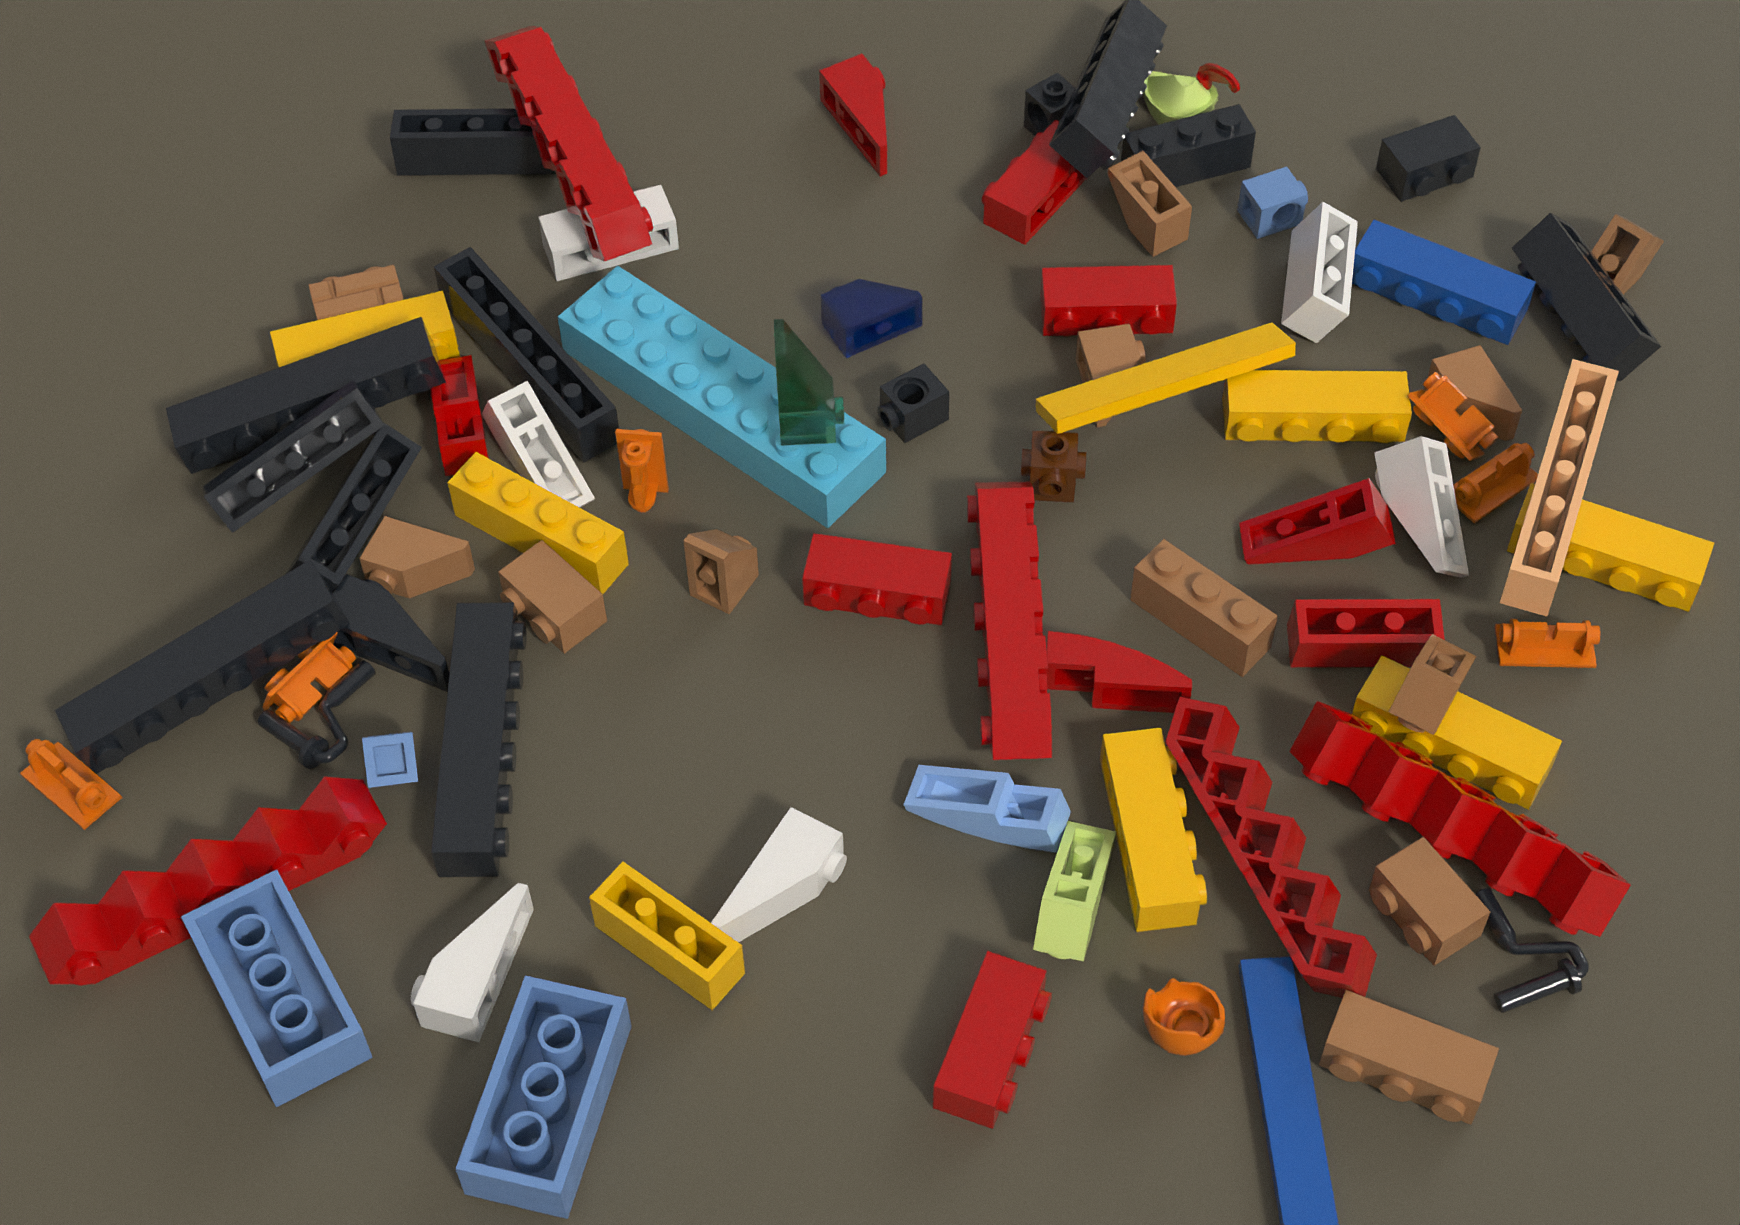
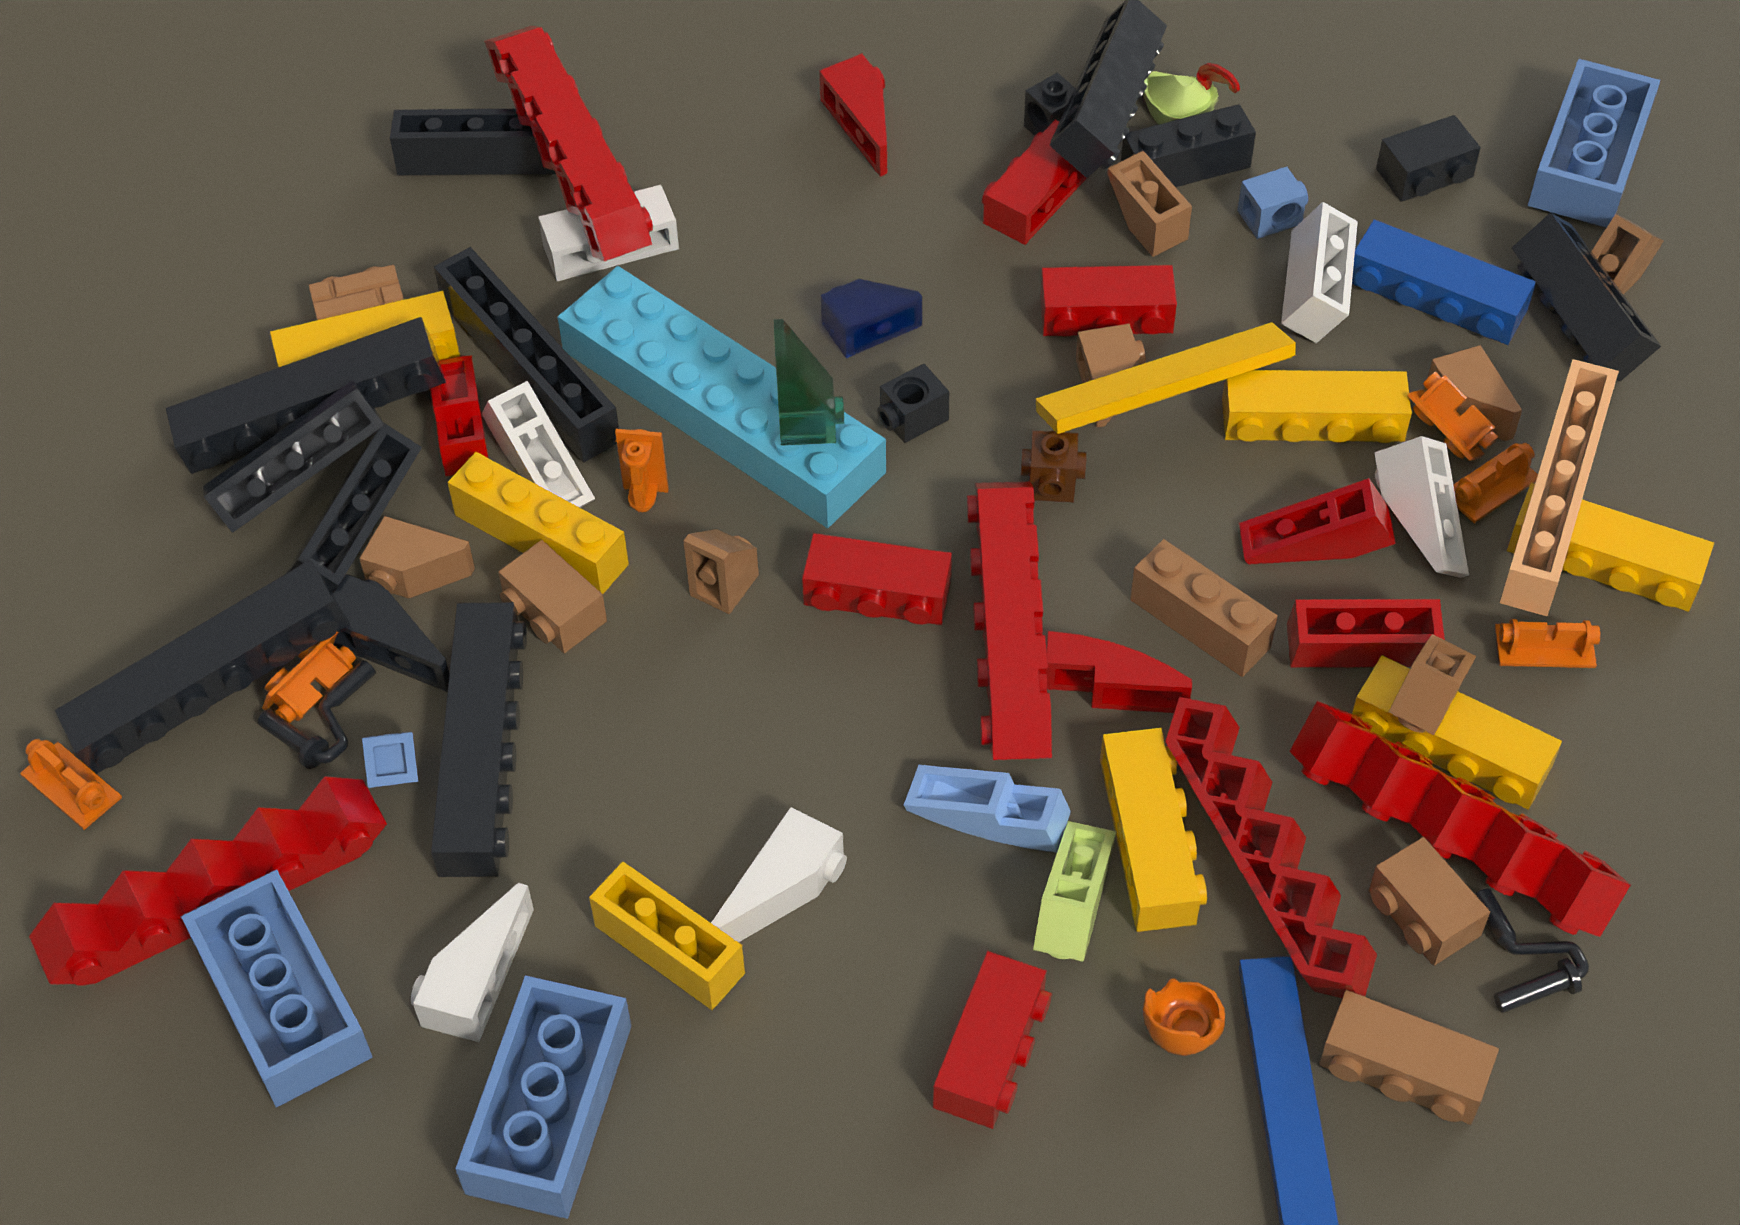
none -> medium blue brick [1528,59,1661,228]

